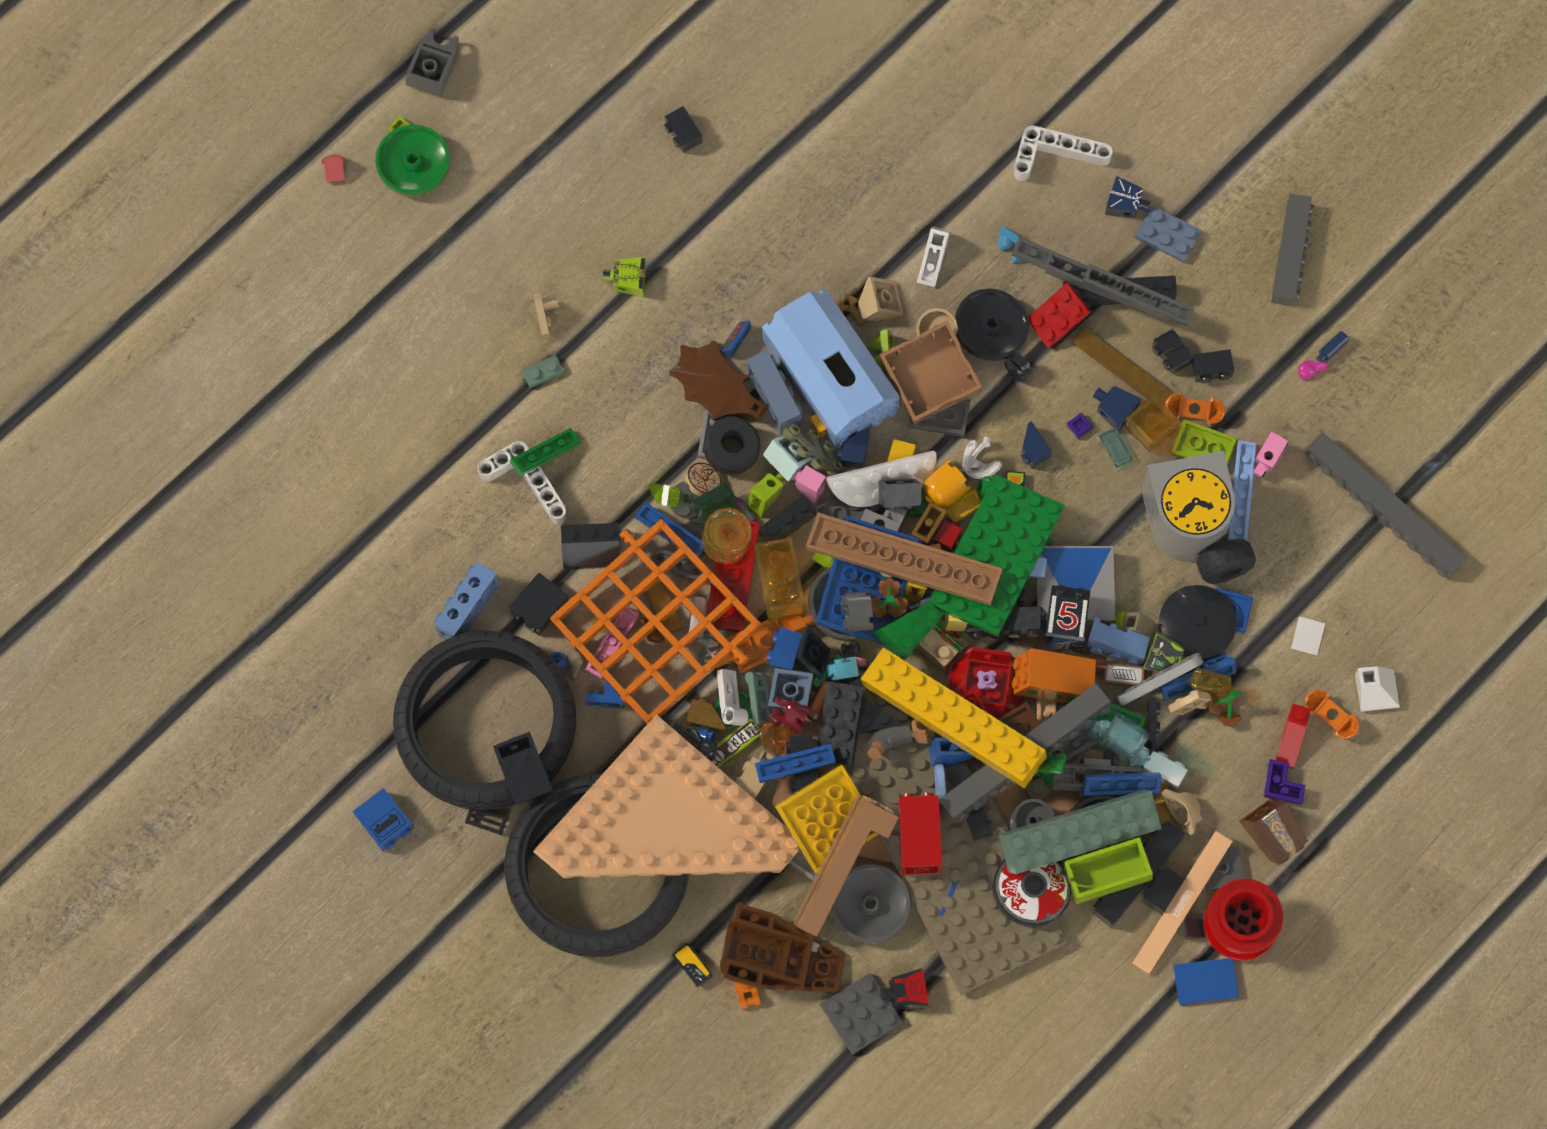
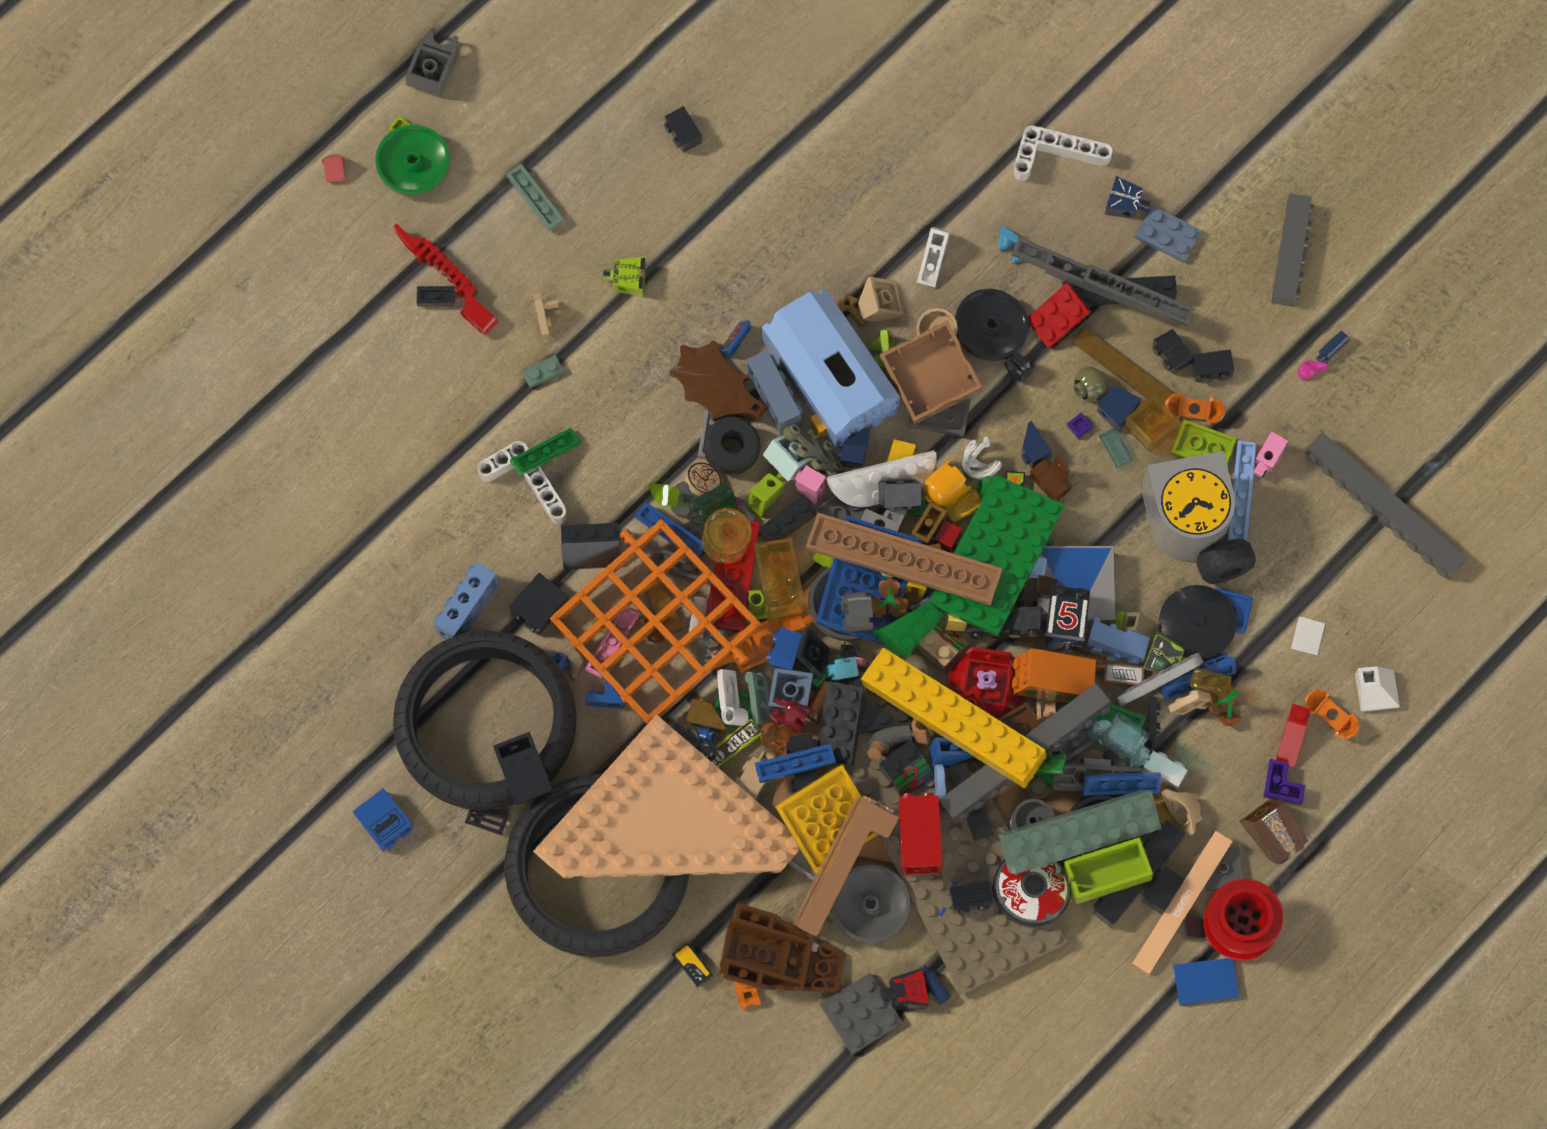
none -> red piece [394,223,498,336]
none -> black plate [416,286,455,306]
none -> sand green plate [506,164,564,232]
none -> lime plate [748,590,770,620]
none -> black slope [879,740,934,797]
none -> dark blue cylinder [922,966,952,1005]
none -> black brick [949,880,993,915]
none -> reddish brown piece [1029,456,1073,501]
none -> dark brown slope [1037,575,1057,598]
none -> olive plant [1073,367,1108,402]

